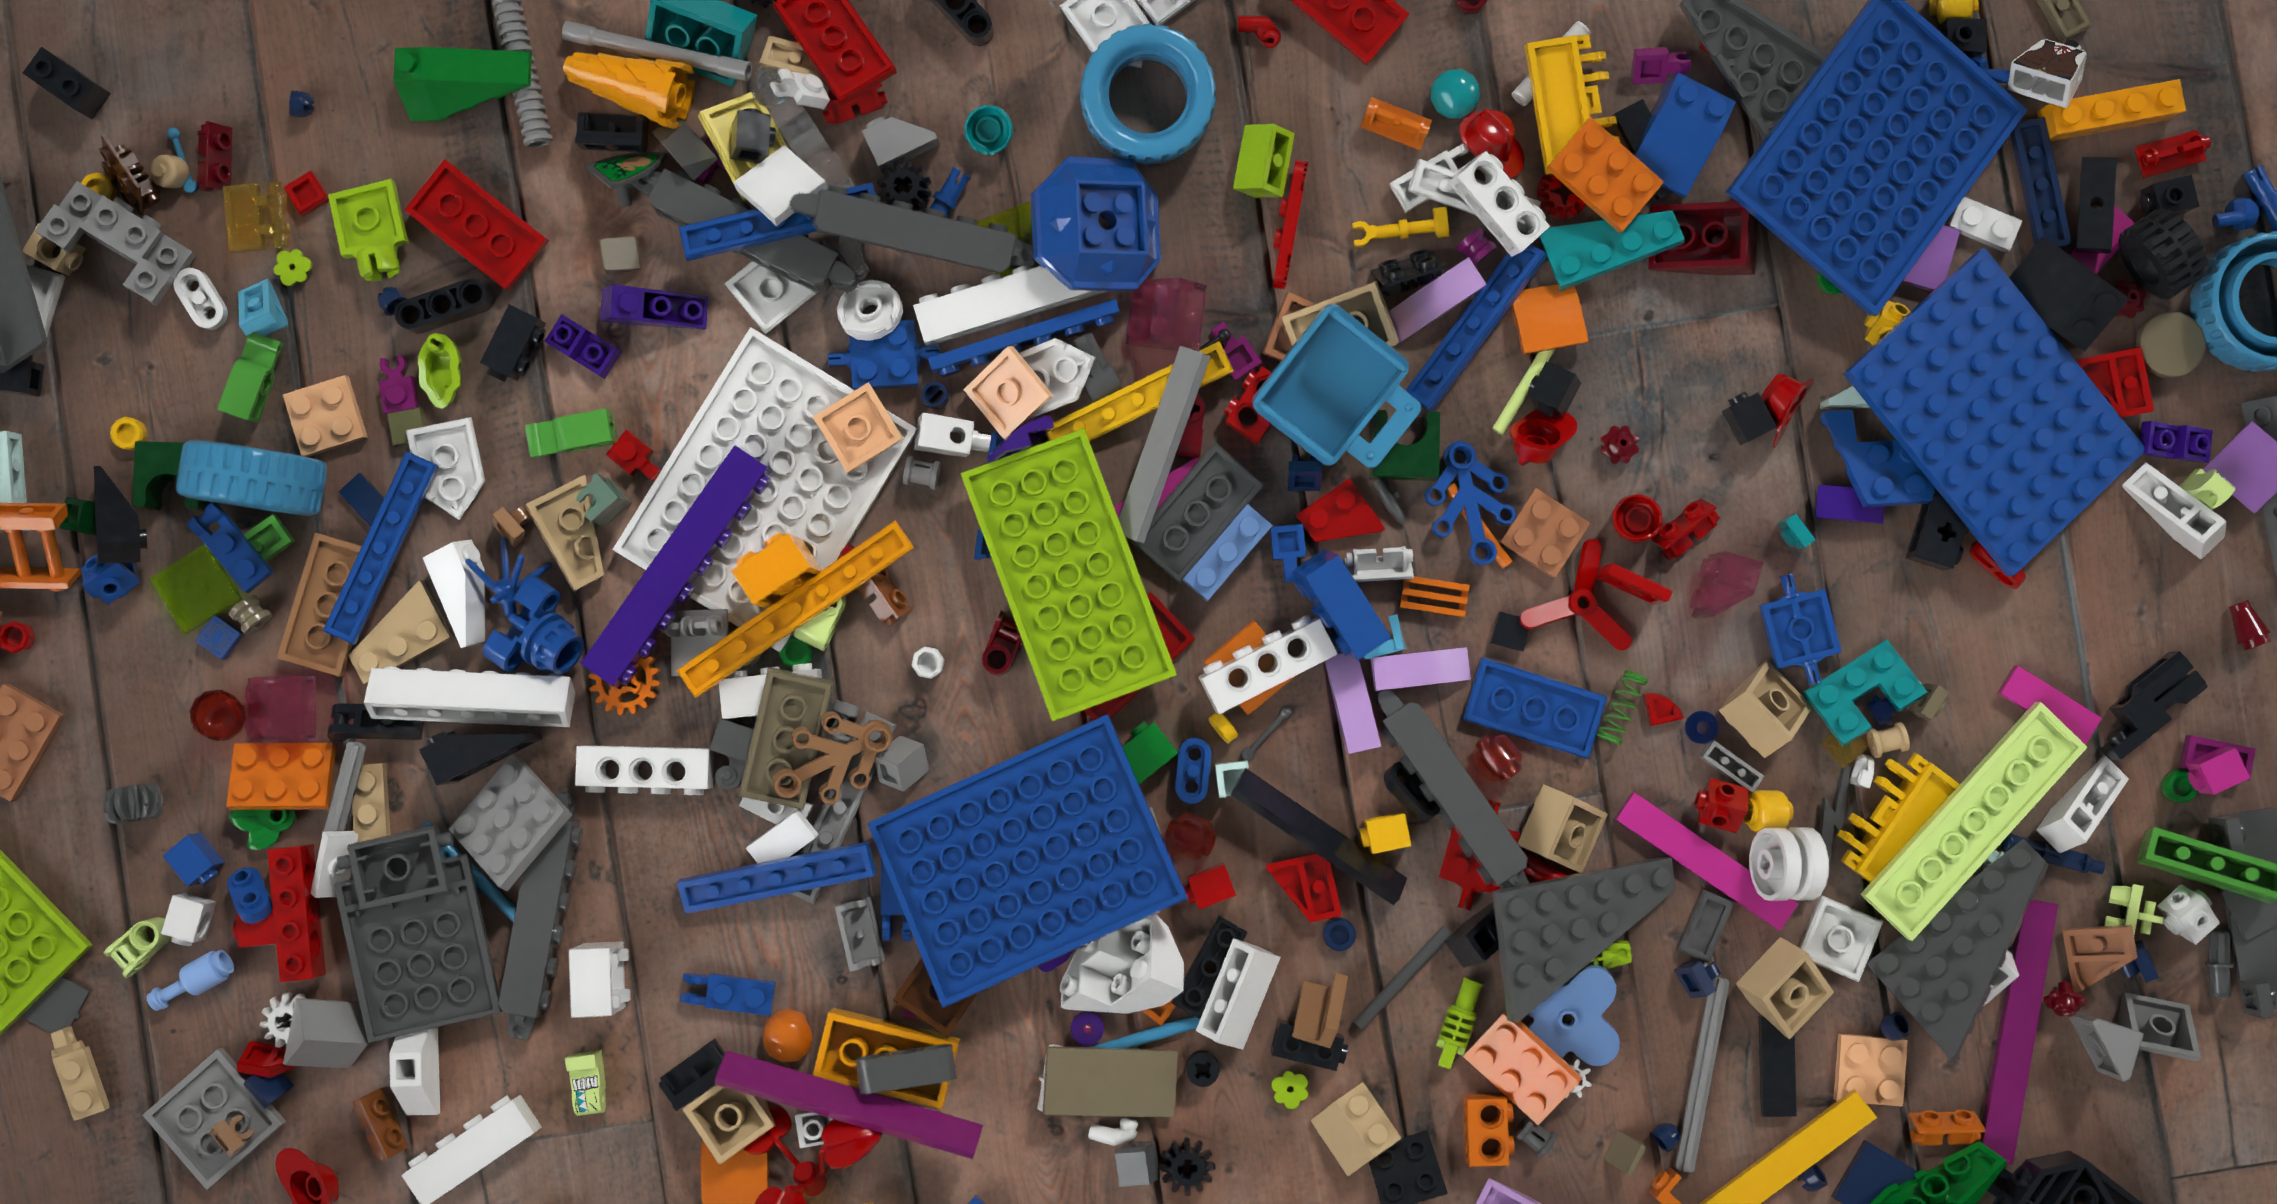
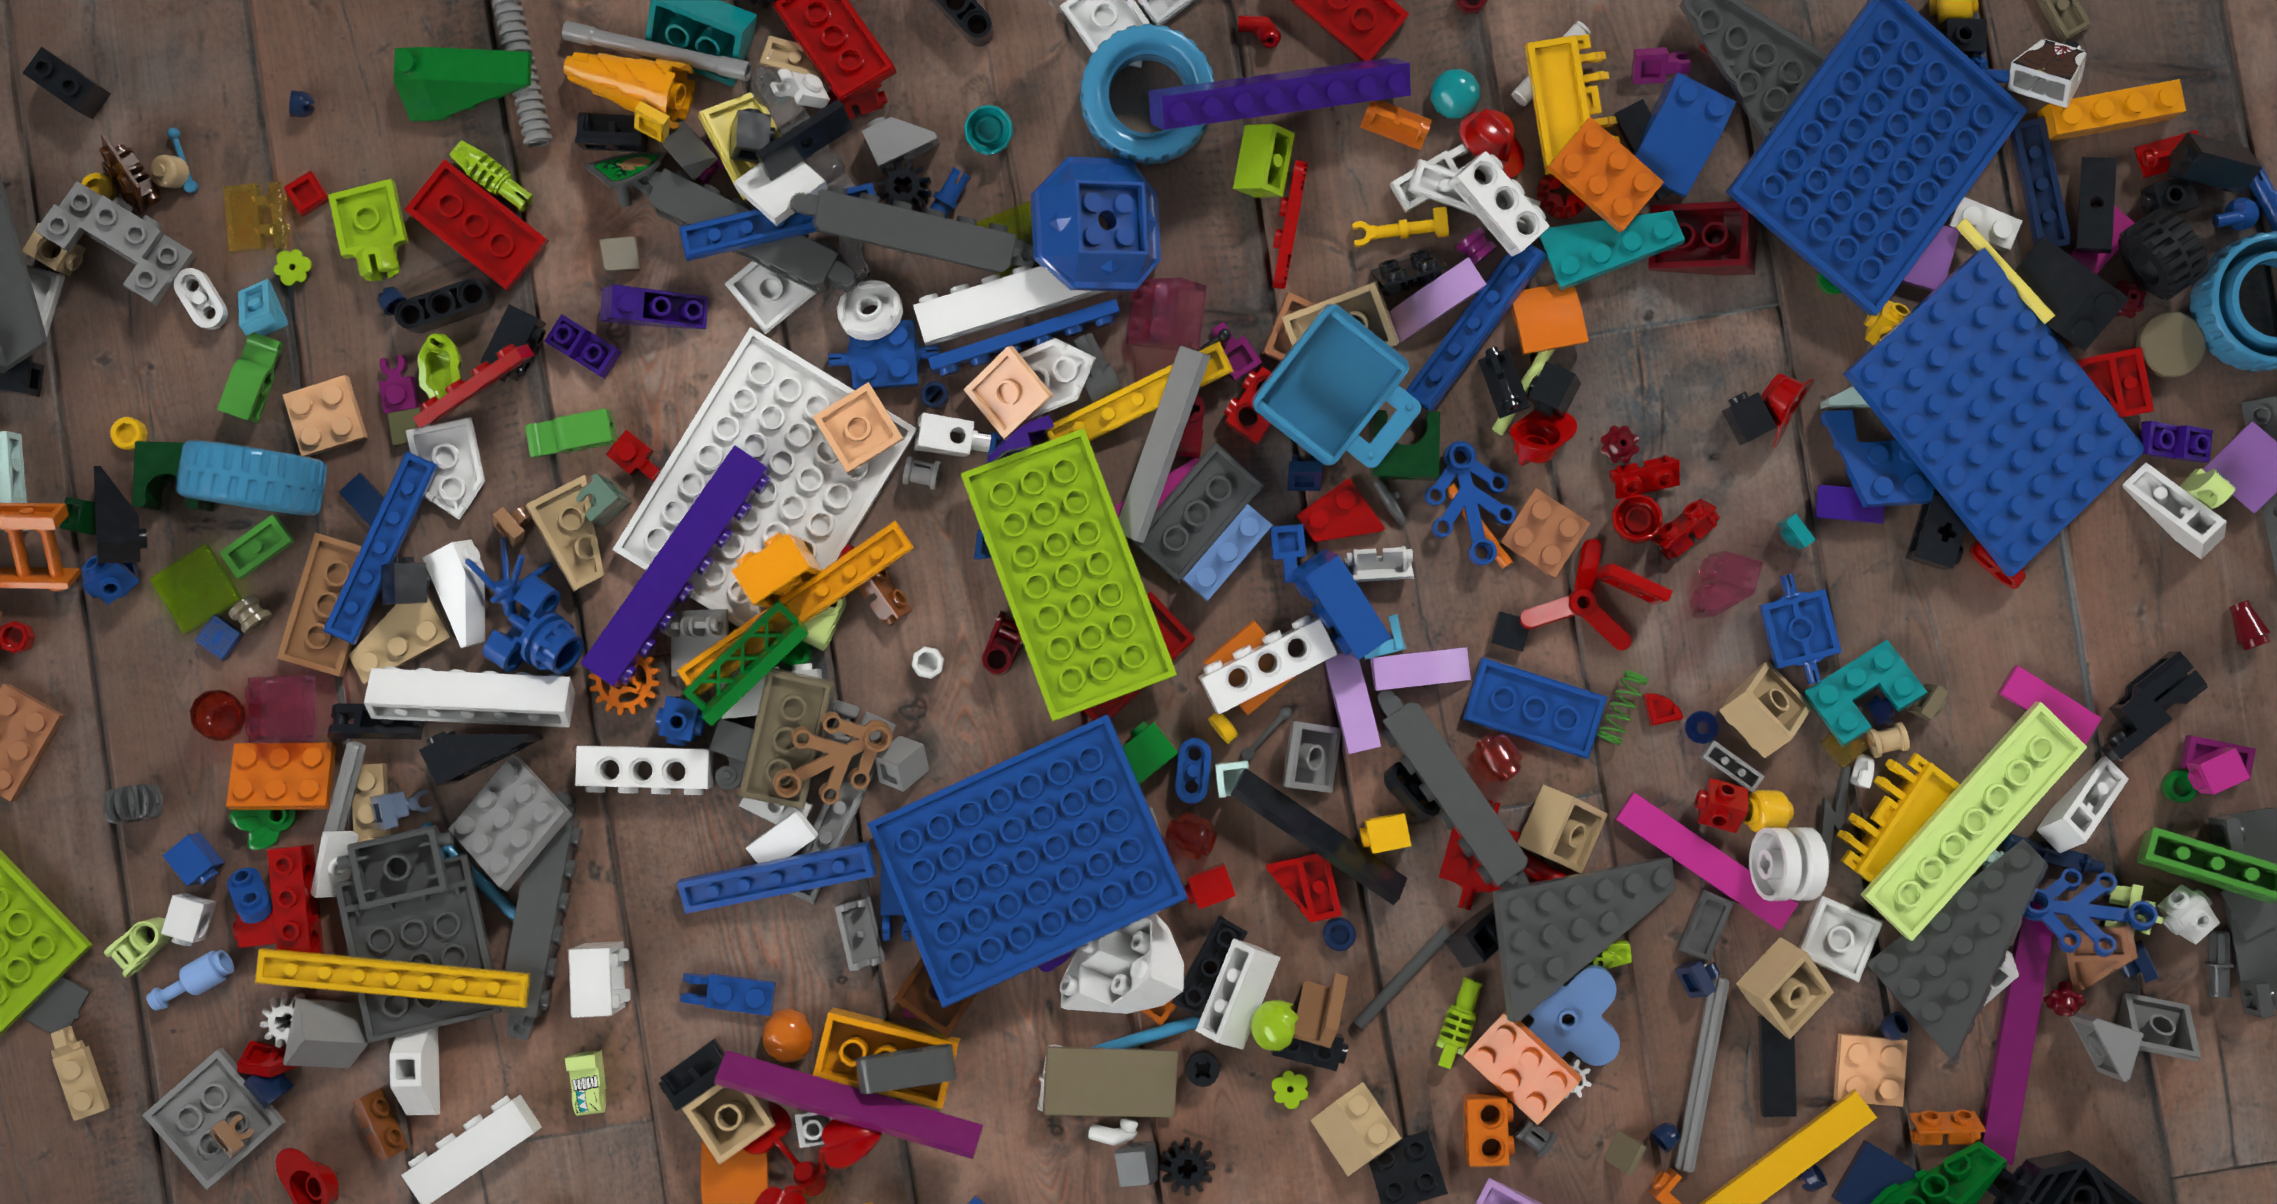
blue plate [187,502,274,593] -> none
dark red hinge [196,121,232,192] -> none
dark purple tile [1071,1011,1104,1045] -> none
orange tile [1399,576,1470,618] -> none
none -> yellow tile [255,948,531,1008]
none -> sand blue piece [370,790,433,830]
none -> black brick [381,557,430,604]
none -> red plate [413,344,534,429]
none -> lime hinge [449,140,534,212]
none -> yellow tile [634,101,670,142]
none -> blue brick [655,696,706,746]
none -> green fence [682,599,808,727]
none -> black tile [755,99,853,181]
none -> dark purple brick [1148,57,1411,130]
none -> lime hair [1251,1000,1299,1051]
none -> light grey slope [1282,721,1342,793]
none -> black hinge [1478,347,1531,419]
none -> red hinge [1609,455,1680,499]
none -> light yellow bar [1955,218,2055,324]
none -> blue plant [2023,868,2158,957]
none -> black brick [2167,132,2263,193]

